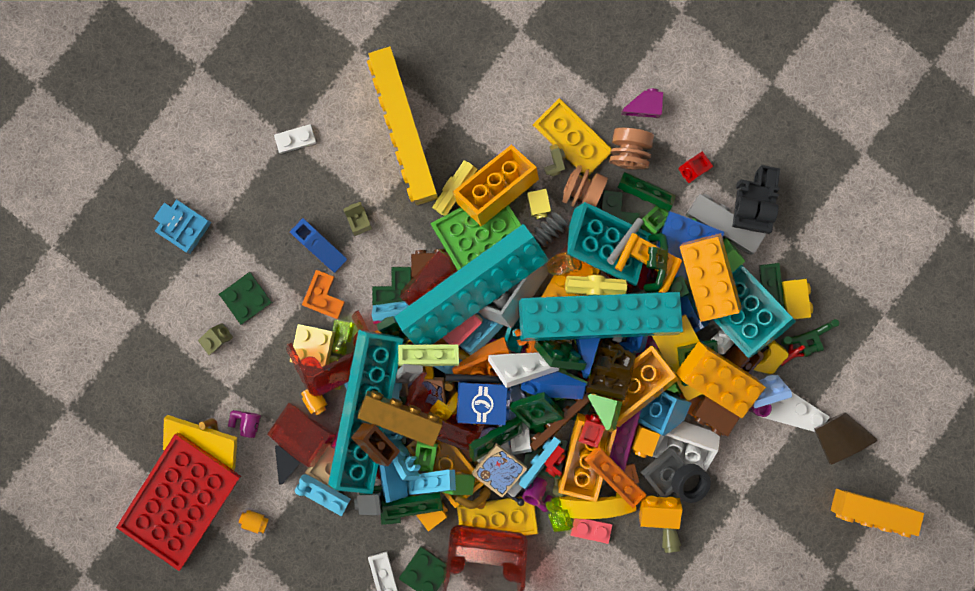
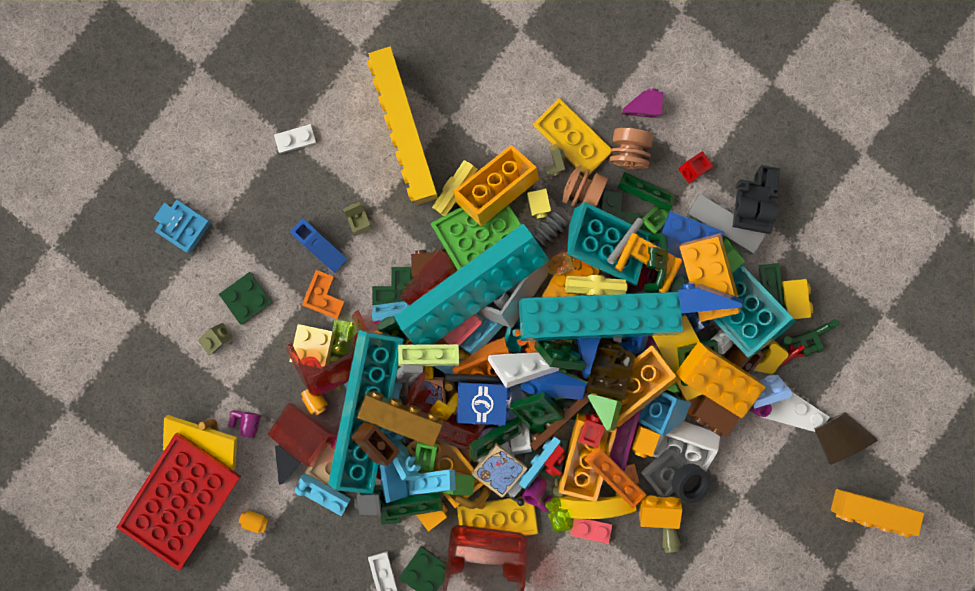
none -> blue slope [678,282,744,314]

